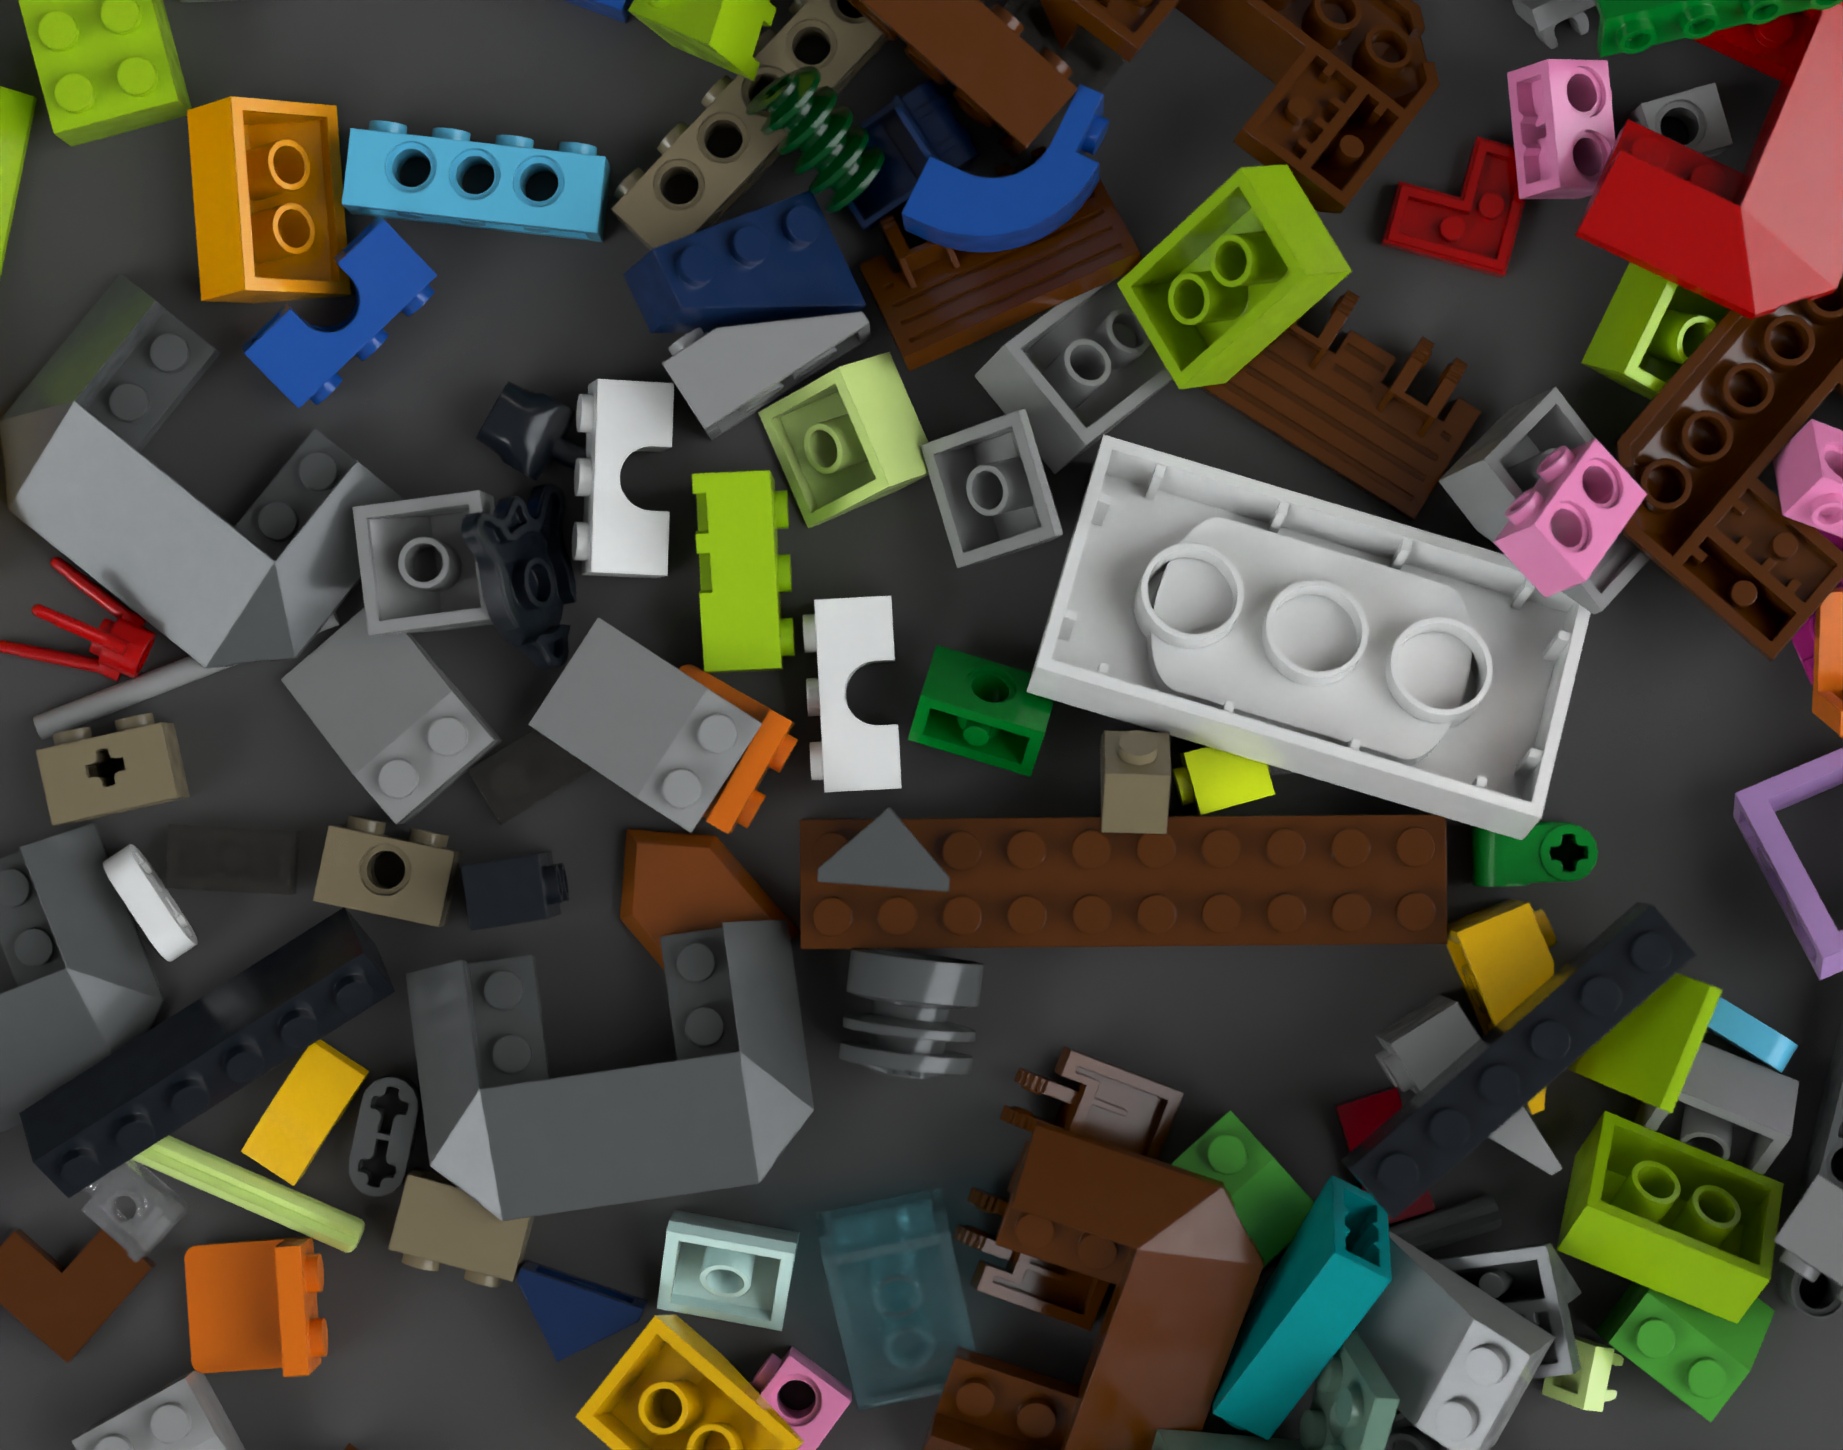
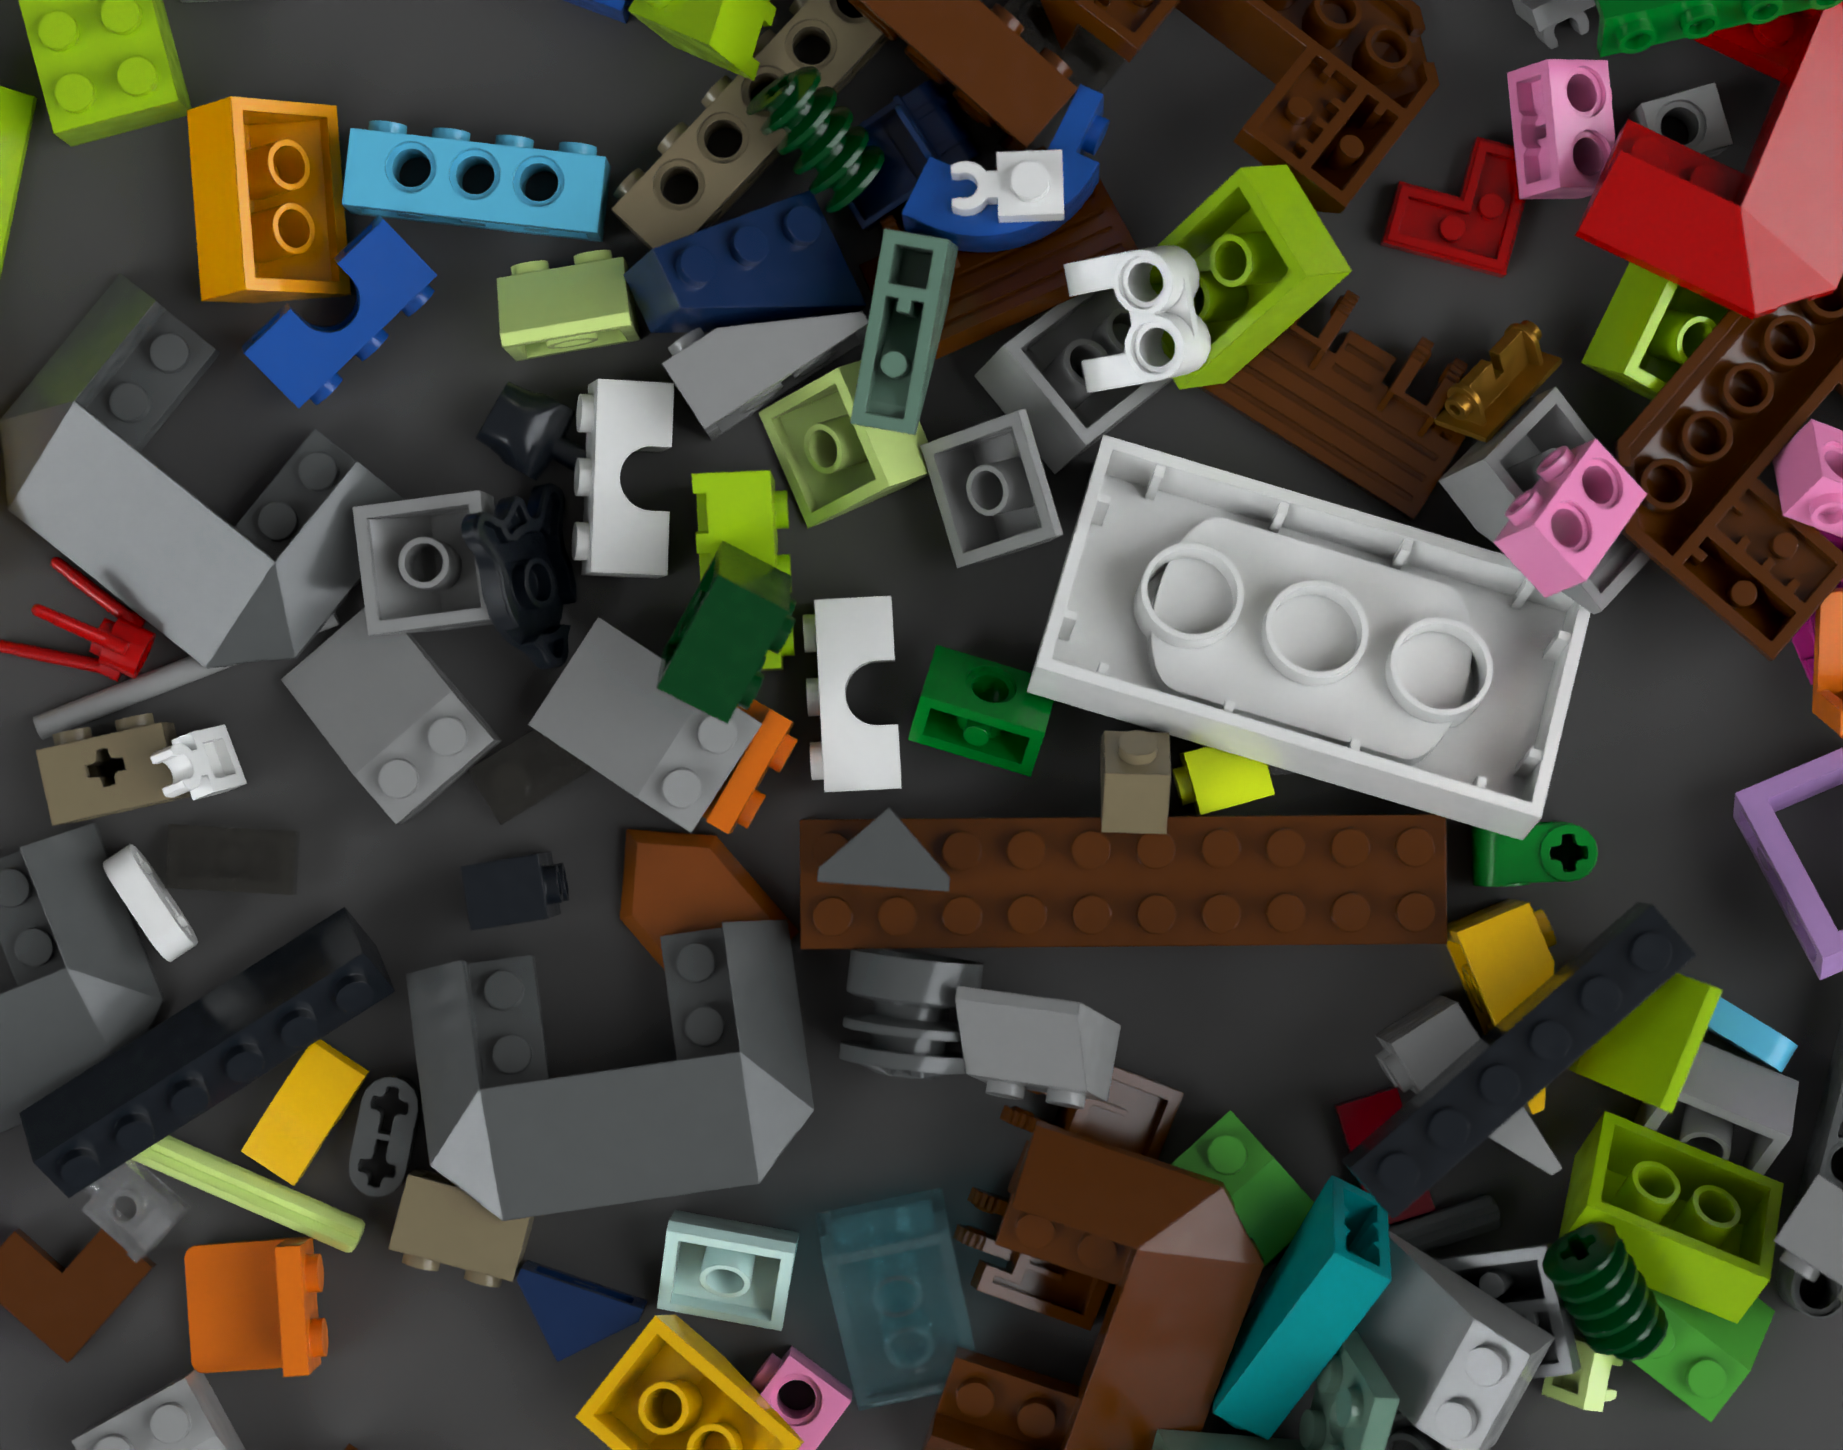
dark tan brick [313,815,463,927] -> none
none -> white plate [150,724,247,801]
none -> yellowish green slope [496,250,641,361]
none -> dark green brick [656,541,797,724]
none -> sand green slope [850,229,958,435]
none -> white plate [951,149,1064,223]
none -> light grey slope [955,986,1121,1109]
none -> white piece [1064,245,1211,393]
none -> pearl gold hinge [1435,320,1562,443]
none -> dark green piece [1542,1222,1668,1361]

